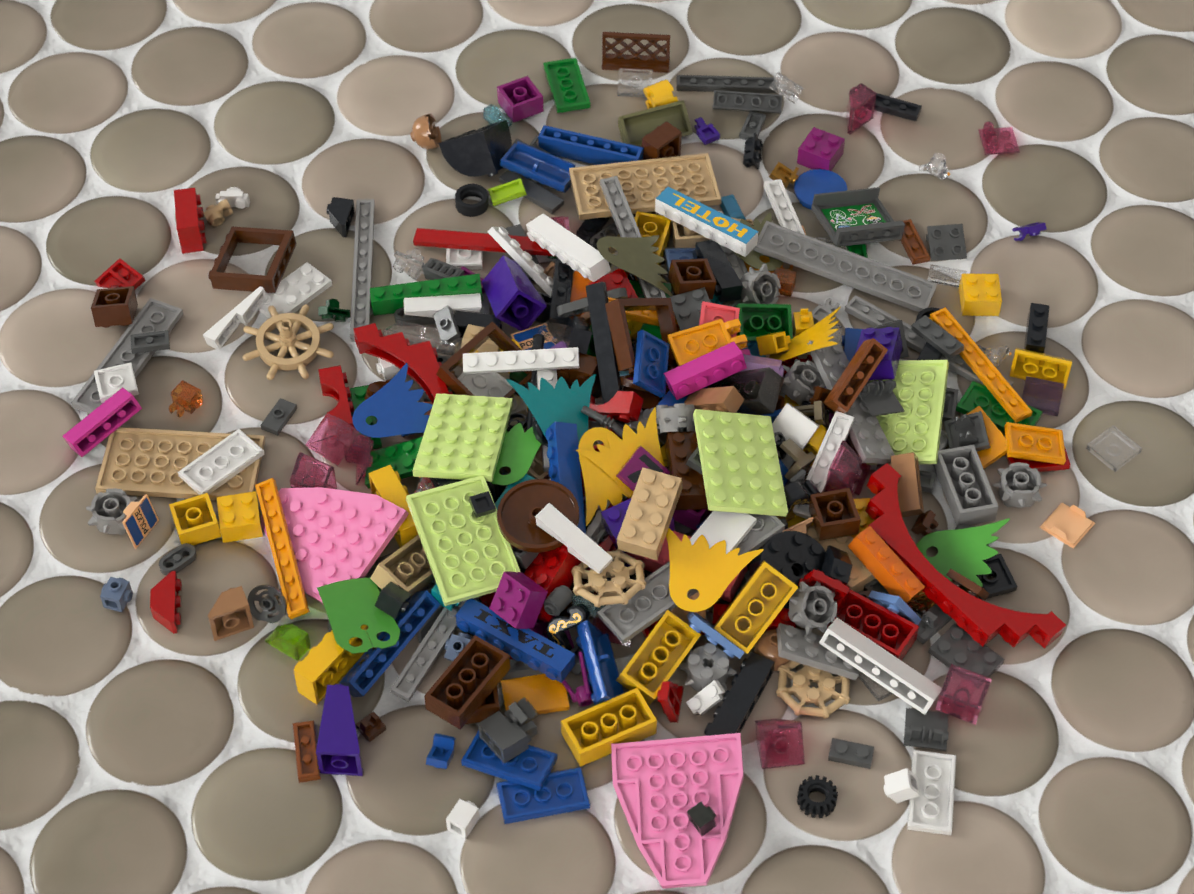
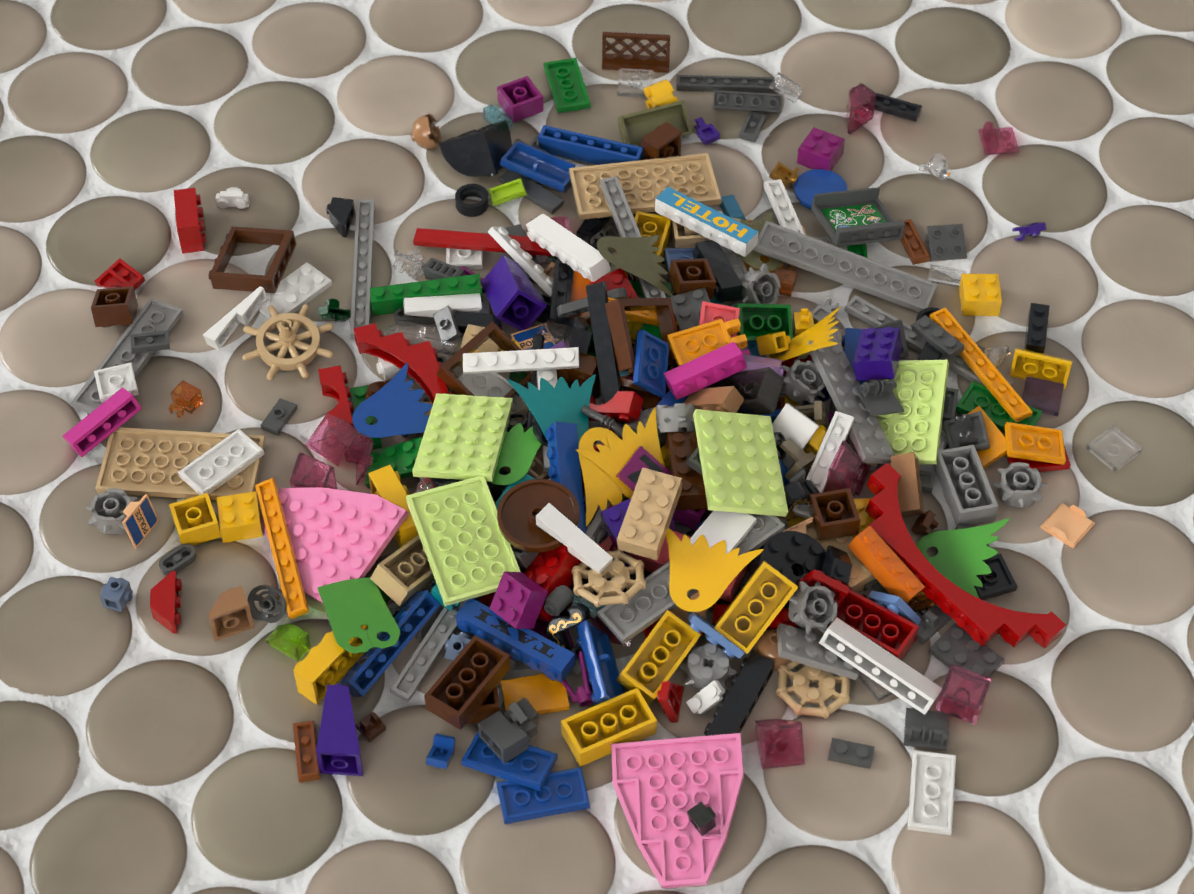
tan plate [203,199,233,226] -> none
black brick [375,582,412,619] -> none
white brick [446,799,480,839] -> none
black plate [469,491,496,518] -> none
black hinge [743,133,763,170] -> none
black tyre [797,775,838,818] -> none
reddish brown tile [809,386,831,410] -> none
dark orange brick [823,338,888,413] -> none
white brick [884,768,920,803] -> none
reddish brown plate [946,568,989,600] -> none

